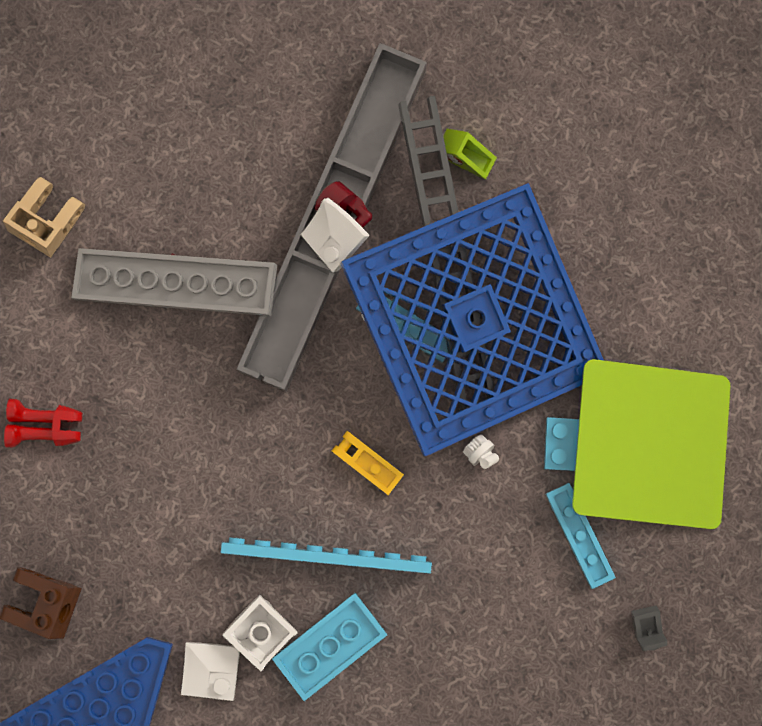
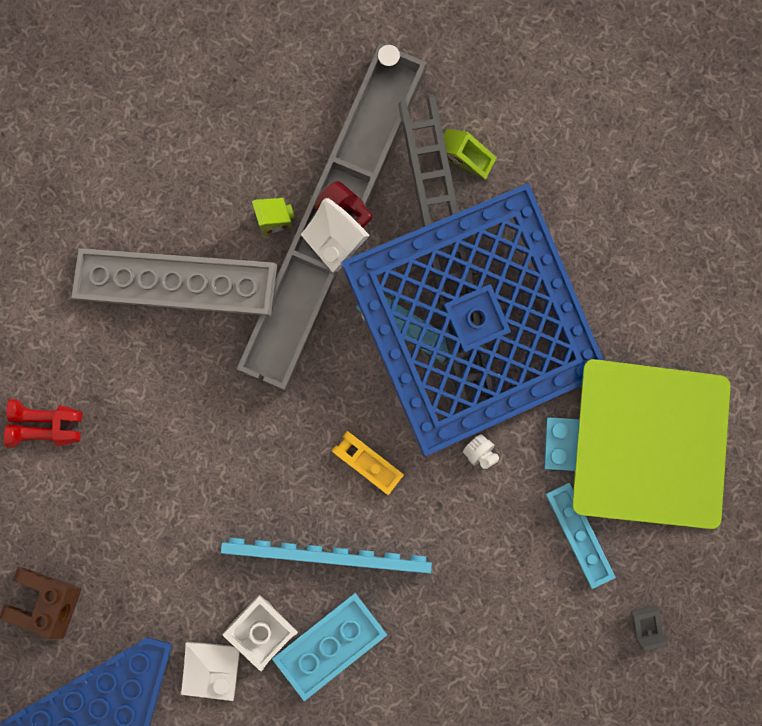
tan brick [3,177,85,258] -> none
none -> lime slope [252,198,295,236]
none -> white sticker [378,45,400,66]

